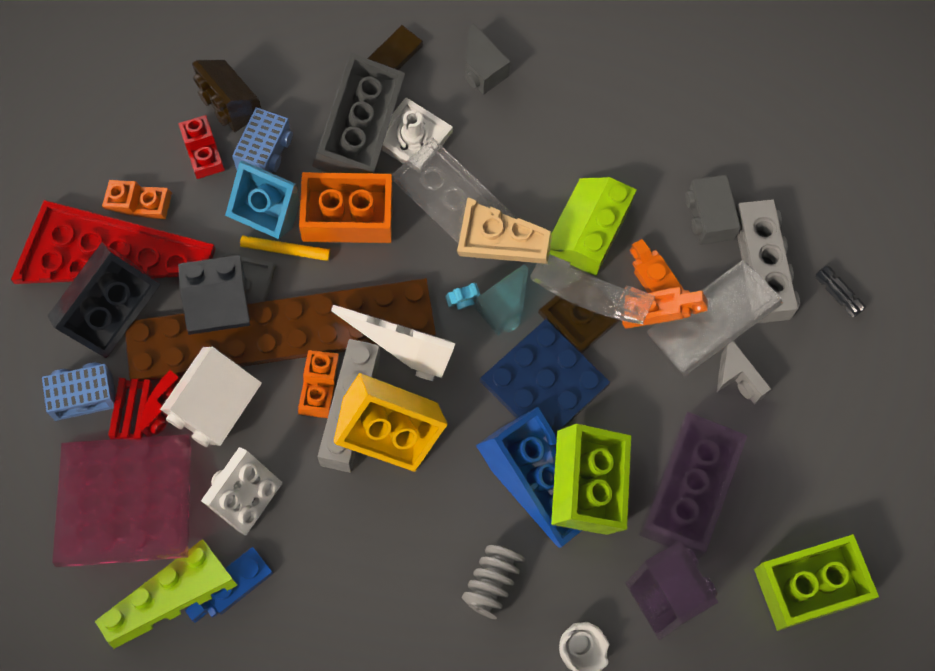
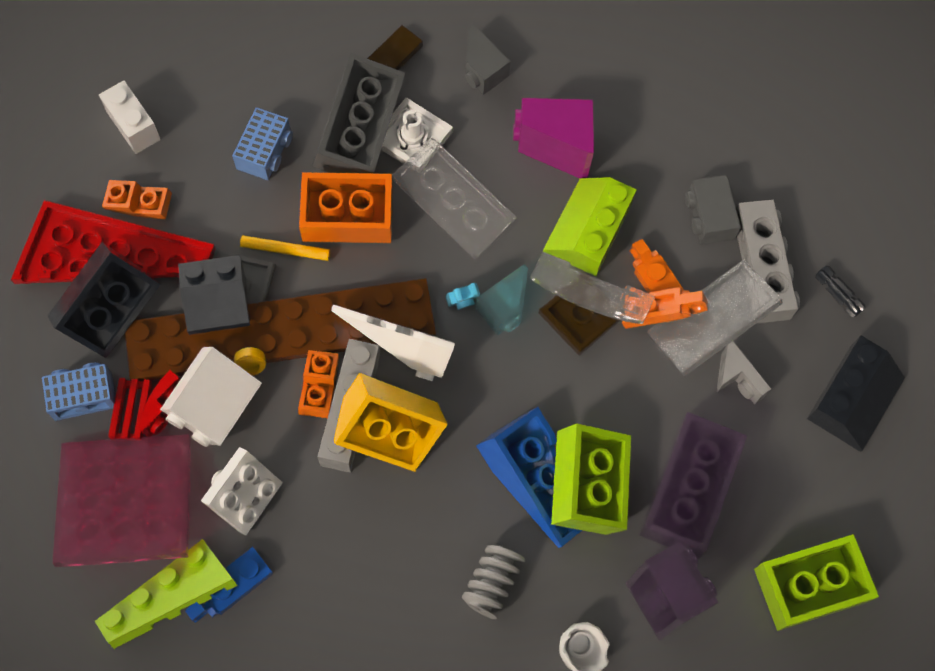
red slope [178,115,225,179] -> none
dark brown slope [192,60,261,132] -> none
dark azure slope [225,160,300,239] -> none
tan wing [457,197,552,264] -> none
dark blue plate [480,319,610,435] -> none
none -> white brick [99,81,161,154]
none -> yellow tile [234,347,266,376]
none -> magenta slope [513,98,594,178]
none -> black slope [807,335,905,452]

